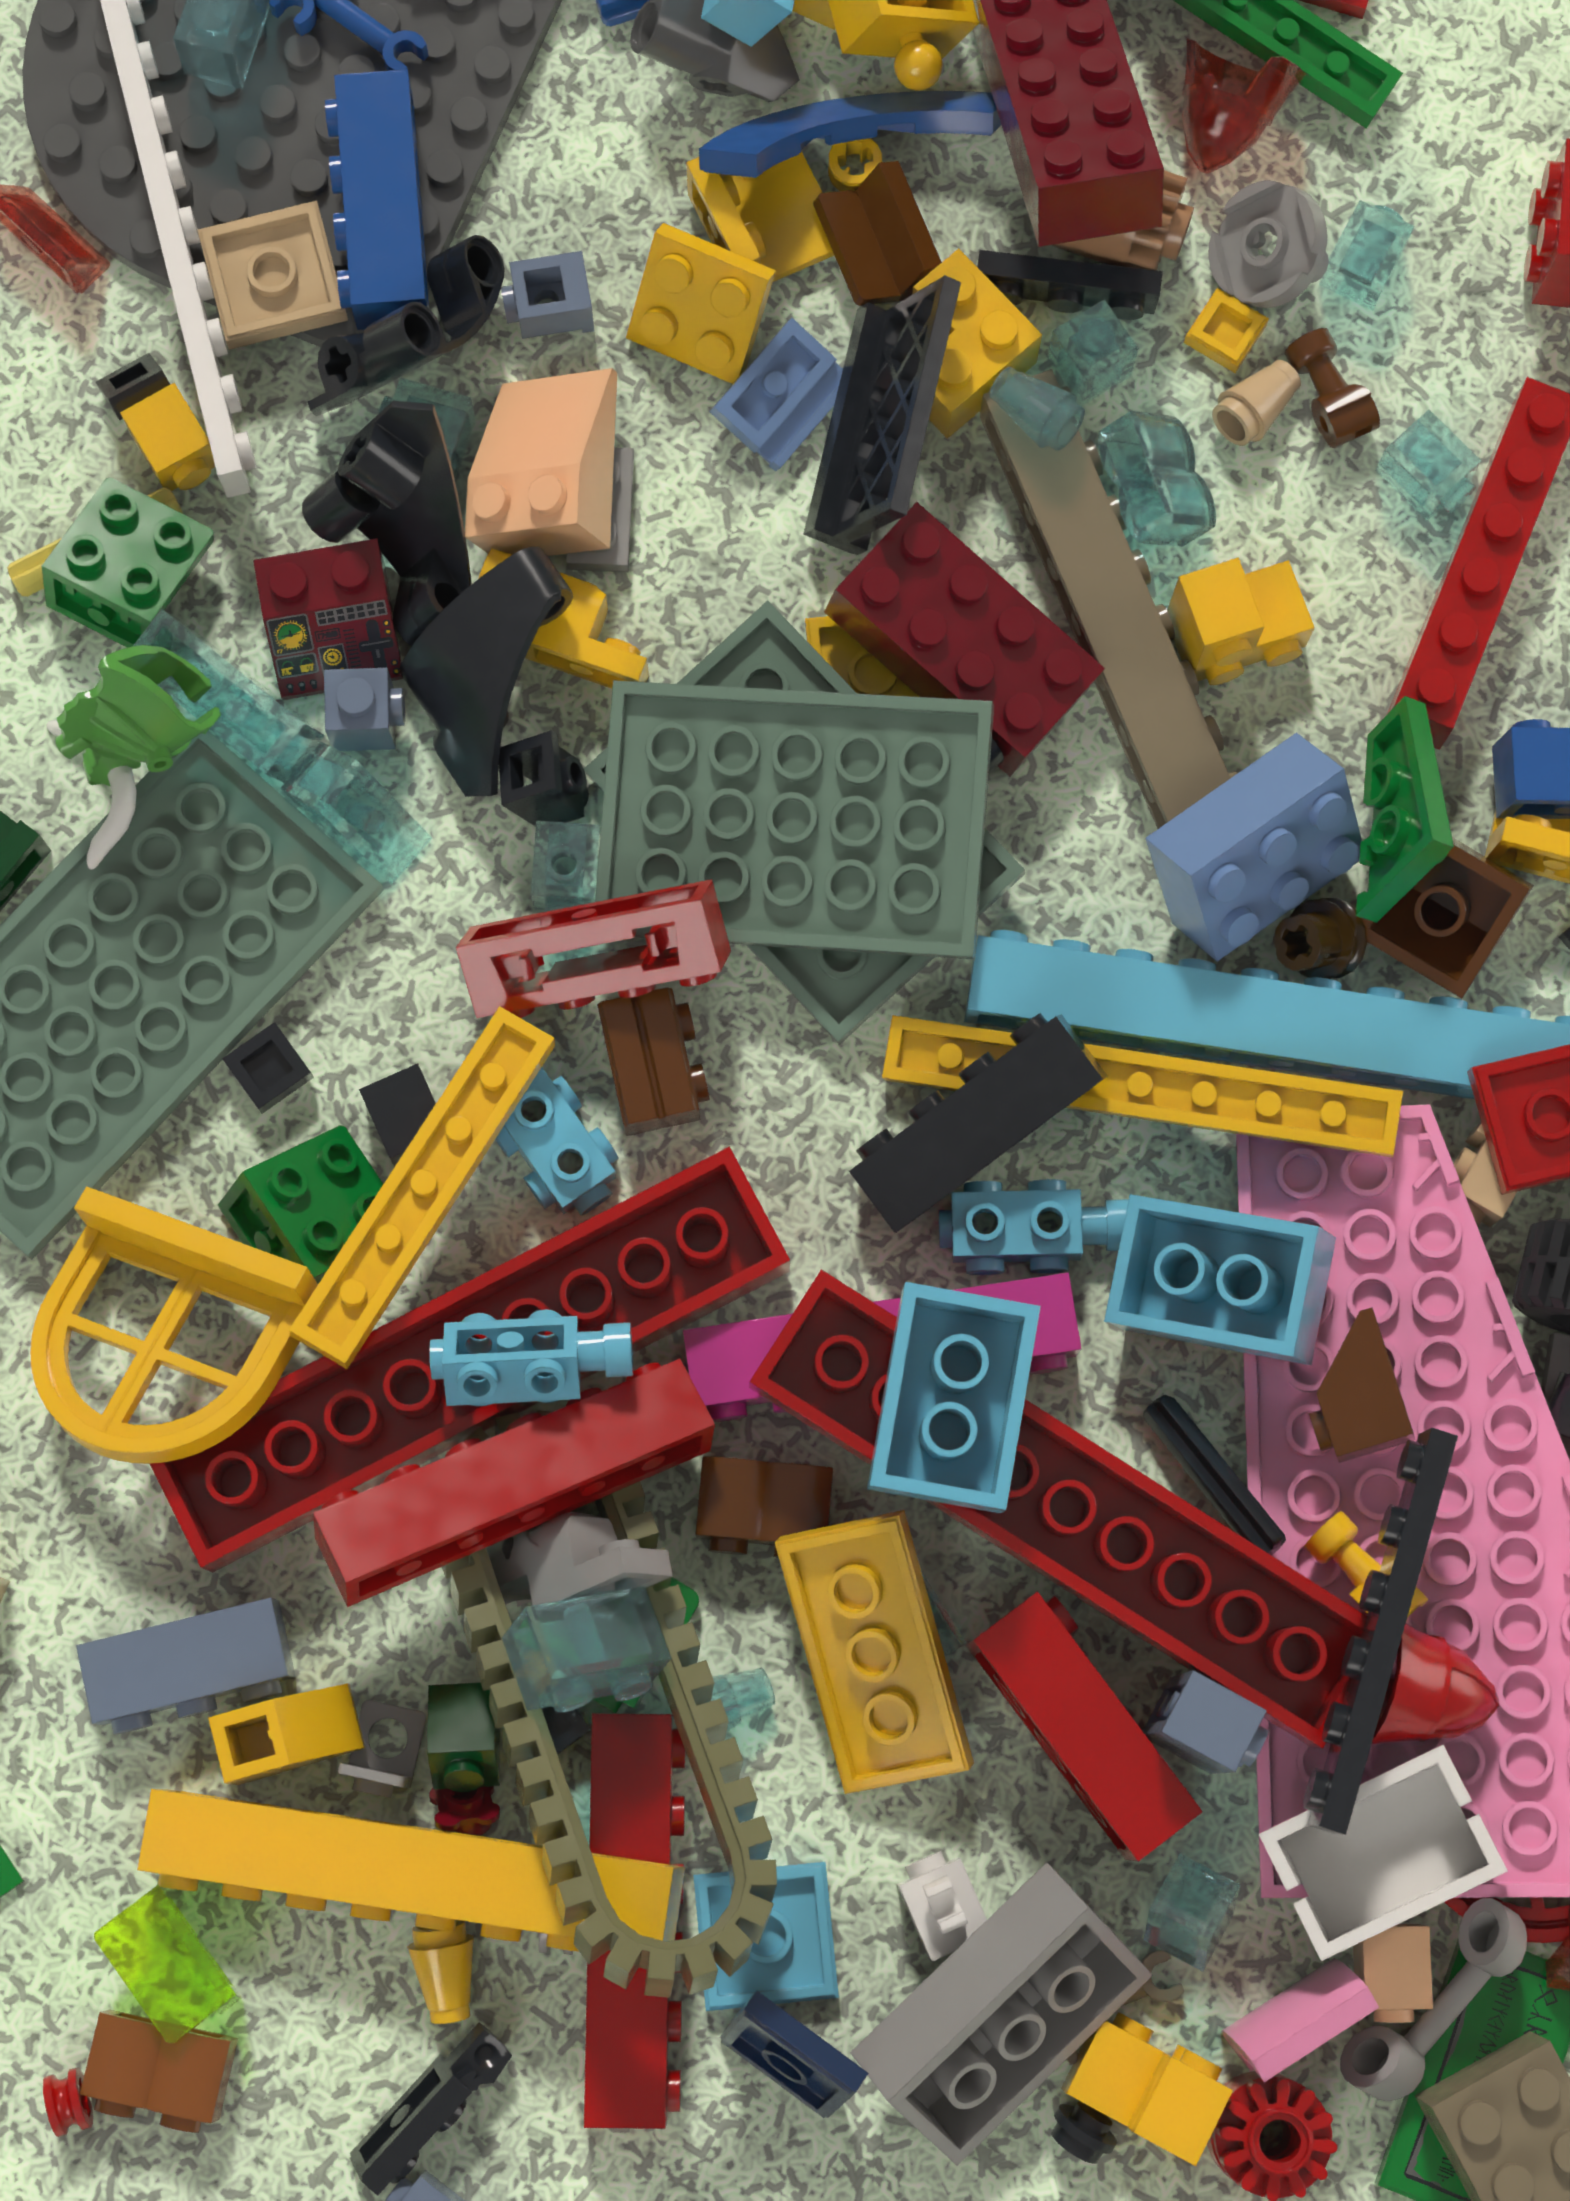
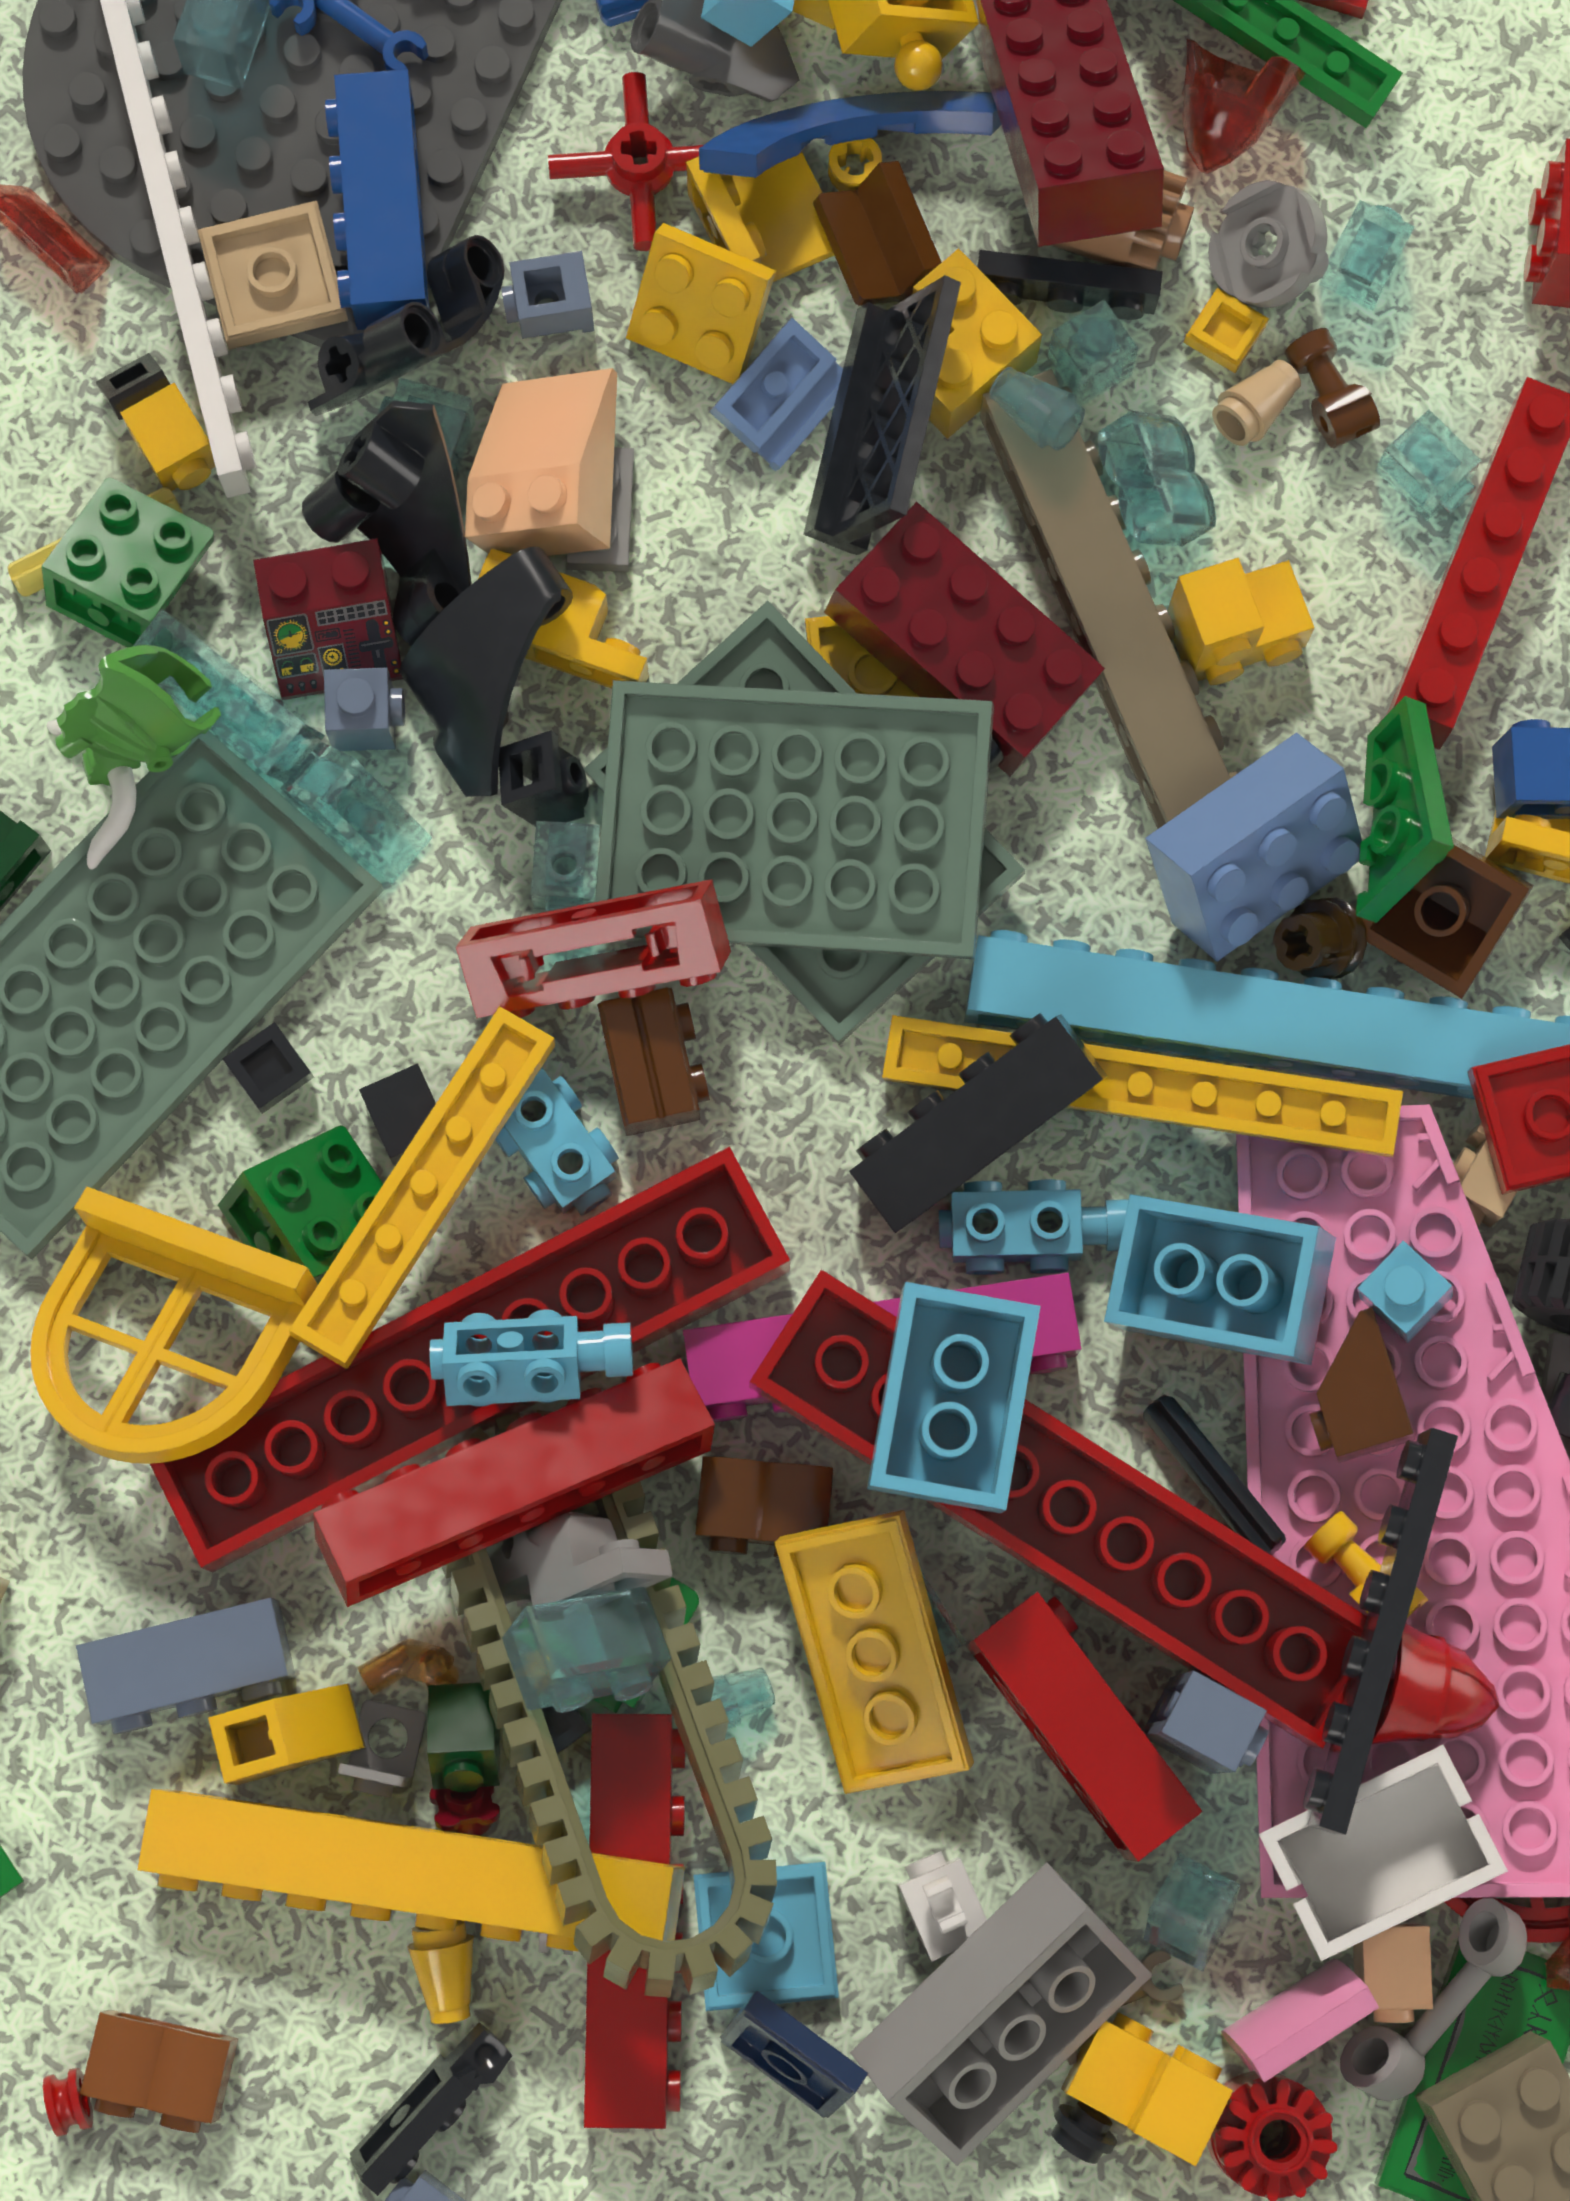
clear neon green panel [94,1885,242,2043] -> none
none -> clear orange arm [357,1639,459,1695]
none -> red bar [548,72,703,251]
none -> medium azure brick [1357,1241,1453,1343]

